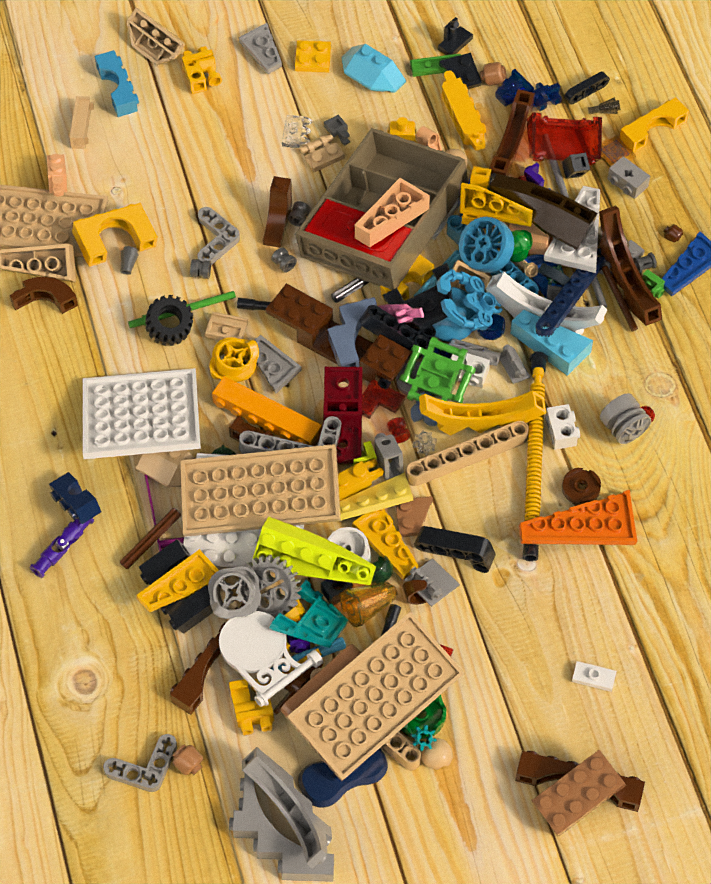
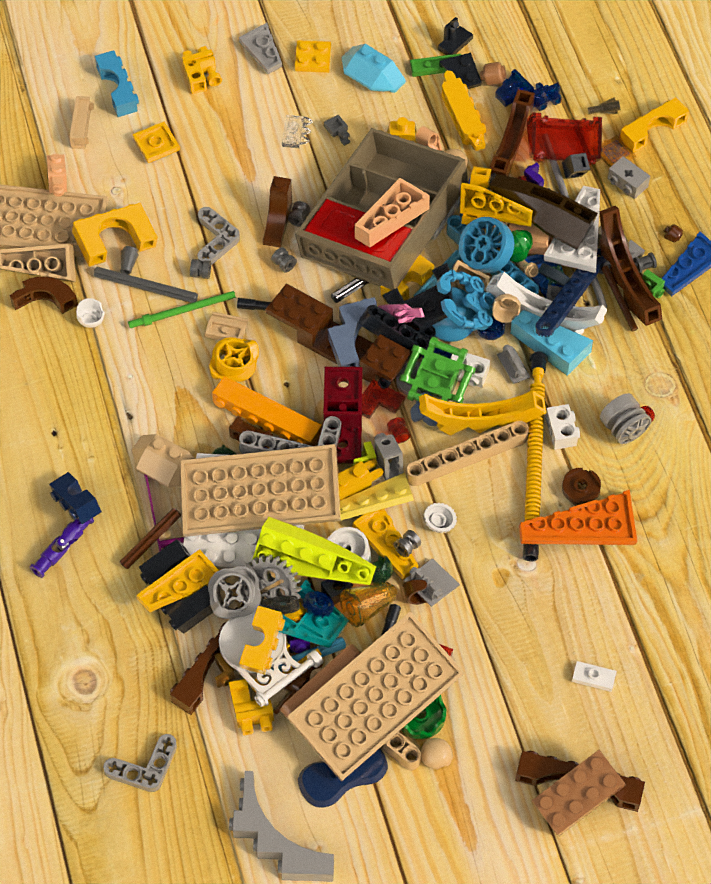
white plate [83,368,201,459] -> none
tan wedge [127,8,185,66] -> none
black tyre [145,295,193,346] -> none
medium nougat head [172,744,203,775] -> none
light grey arch [242,747,332,869] -> none
light grey wing [255,335,301,394] -> none
tan plate [299,134,345,172] -> none
medium nougat wing [395,496,433,537] -> none
teal gear [410,725,437,751] -> none
clear gear [413,430,437,455] -> none
black beam [414,526,496,573] -> none
light grey hinge [449,339,501,366] -> none
black beam [564,71,610,104] -> none
none -> white hair [76,298,105,328]
none -> dark grey axle [94,267,198,303]
none -> yellow plate [133,121,180,163]
none -> pearl gold bracket [215,652,235,688]
none -> yellow arch [239,606,285,675]
none -> clear smoke beam [261,596,300,614]
none -> clear blue gear [303,591,334,618]
none -> flat silver wheel [394,530,421,557]
none -> white hat [423,503,457,533]
none -> tan hair [492,293,521,323]

